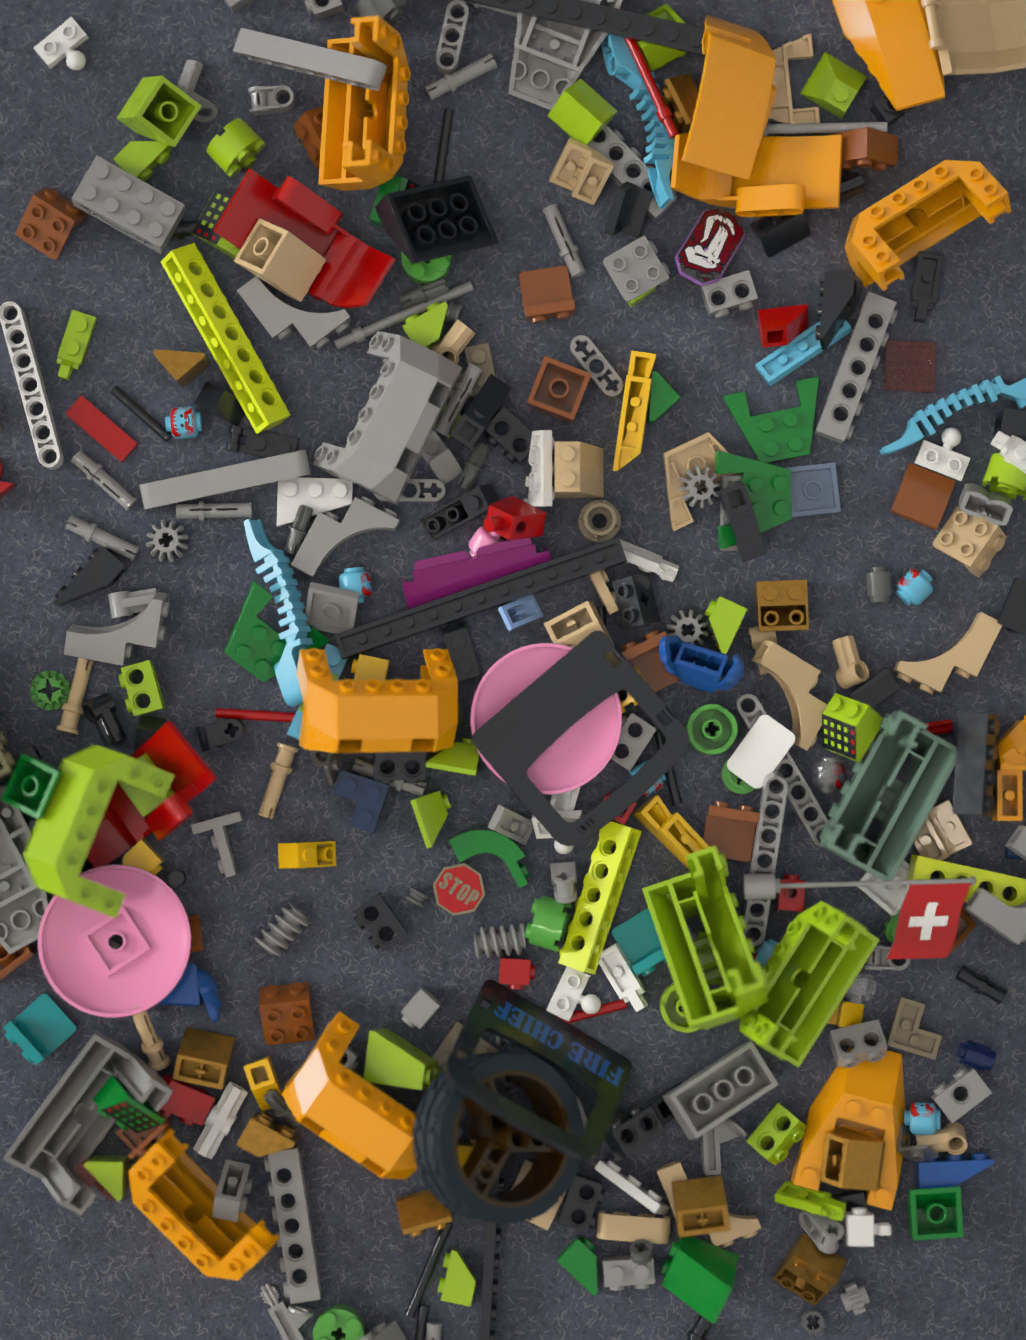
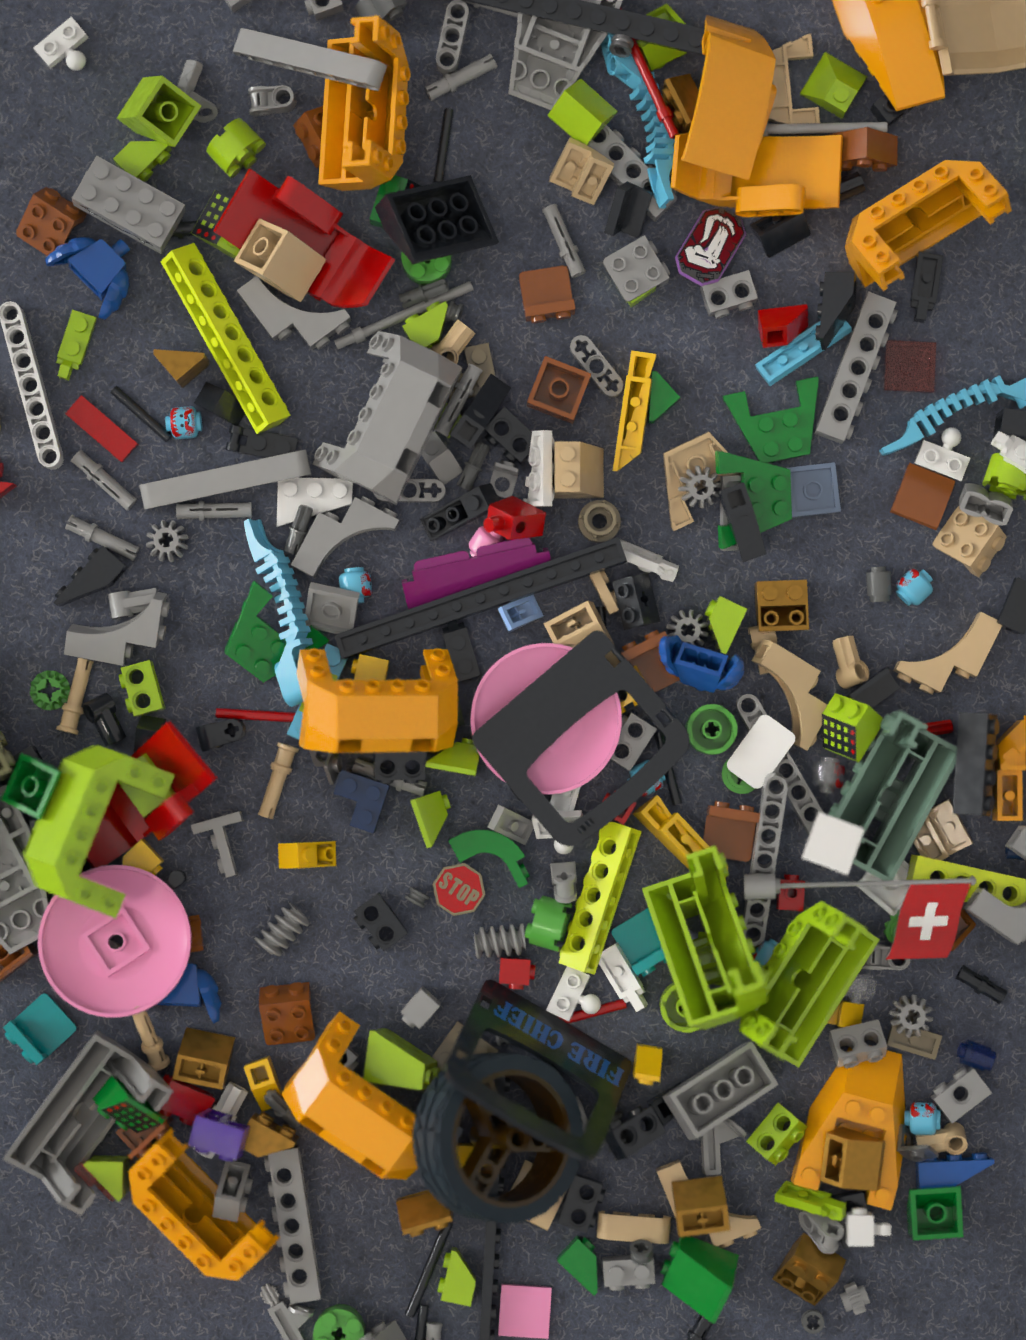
white wing [594,1160,670,1215] -> none
none -> blue torso [45,237,130,320]
none -> dark purple brick [188,1108,250,1162]
none -> flat silver bracket [490,460,519,498]
none -> bright pink tile [498,1283,552,1339]
none -> flat silver bush [609,34,634,58]
none -> yellow slope [632,1043,663,1085]
none -> white sticker [802,812,864,875]
none -> light grey gear [889,994,933,1038]

